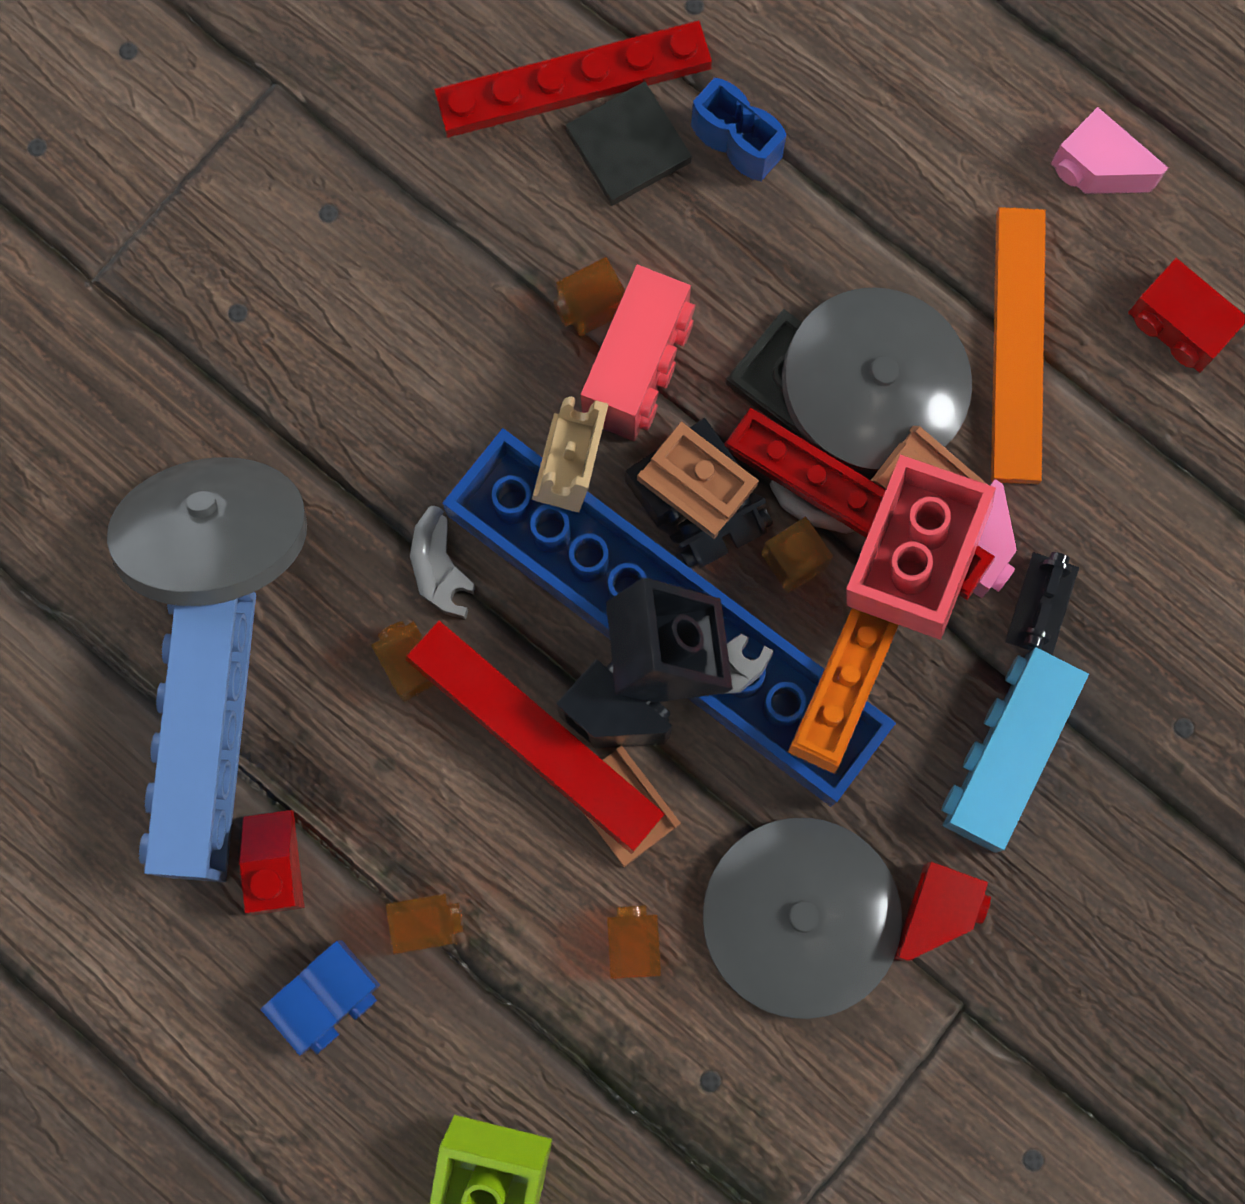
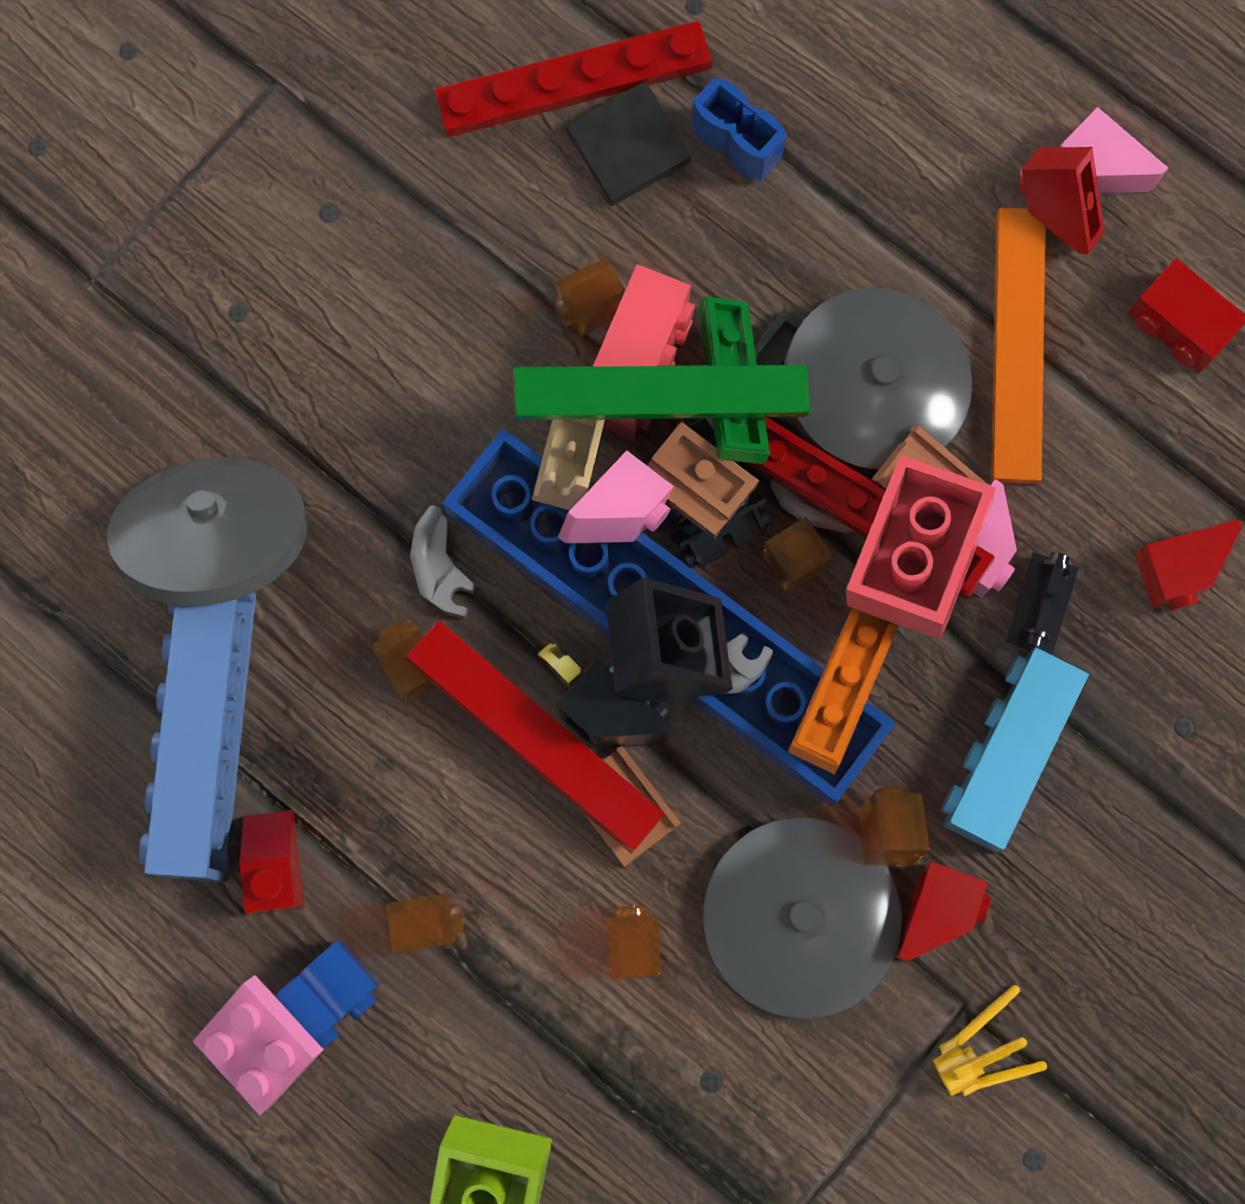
none -> bright pink plate [192,975,323,1115]
none -> green tile [512,365,810,420]
none -> light yellow tile [537,643,582,689]
none -> bright pink slope [558,451,674,543]
none -> green tile [698,296,770,464]
none -> clear orange brick [858,787,930,866]
none -> yellow plant [932,985,1047,1097]
none -> red slope [1019,147,1104,254]
none -> red slope [1135,519,1242,612]

